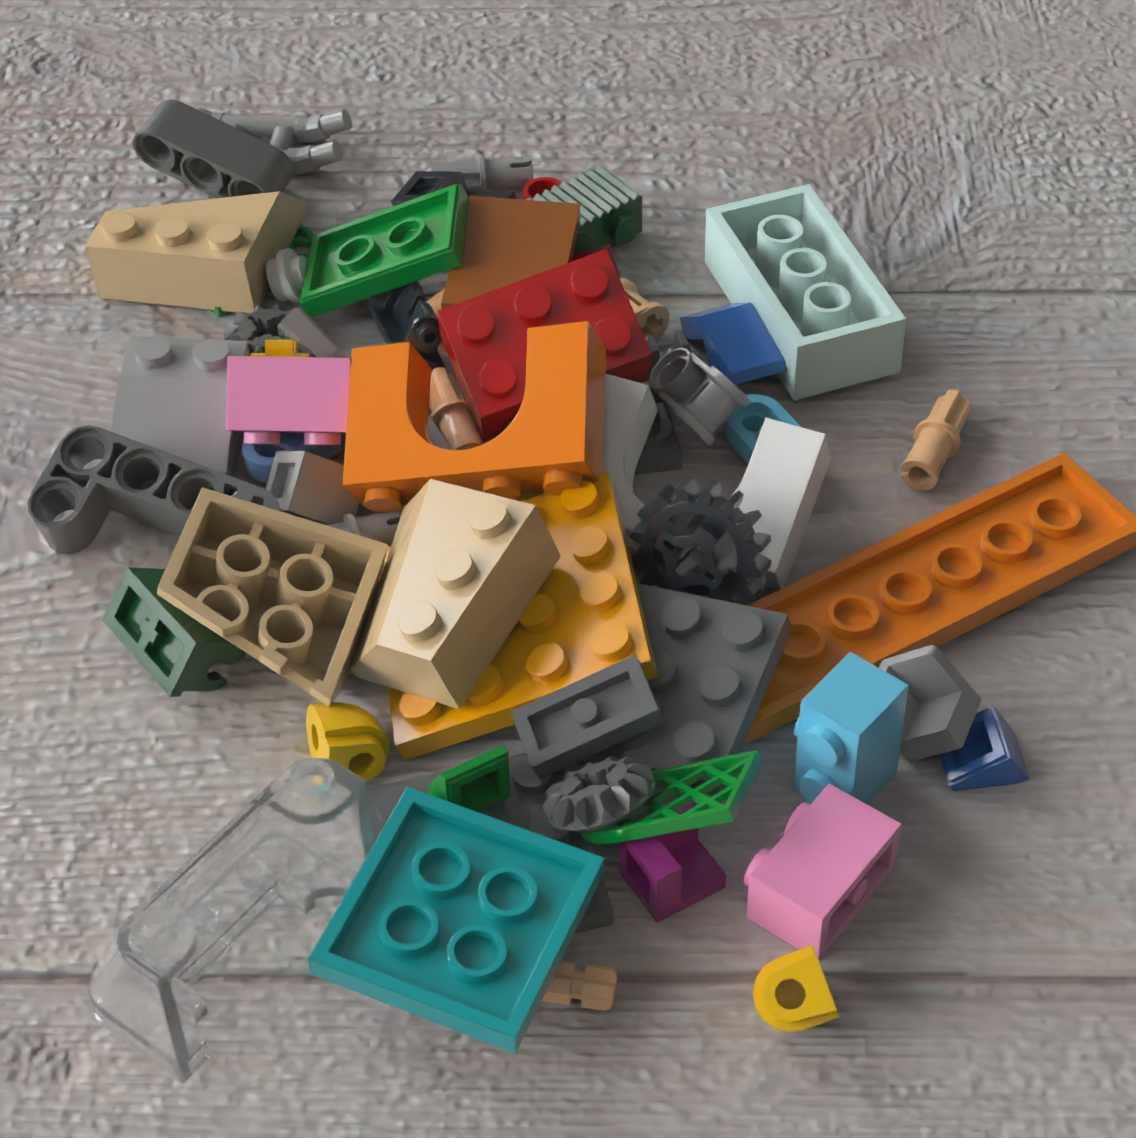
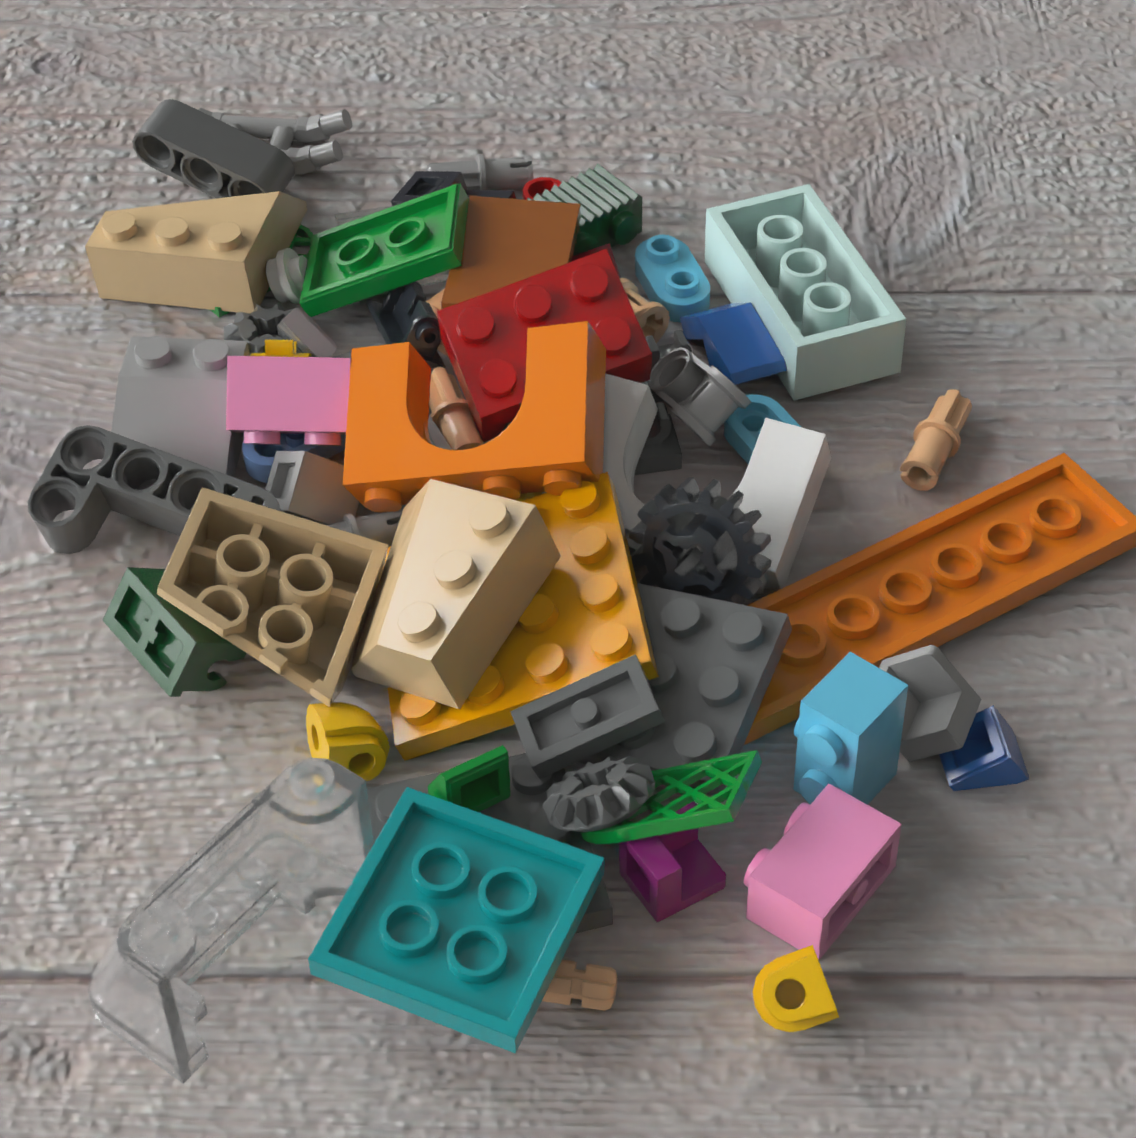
none -> medium azure plate [635,235,710,323]

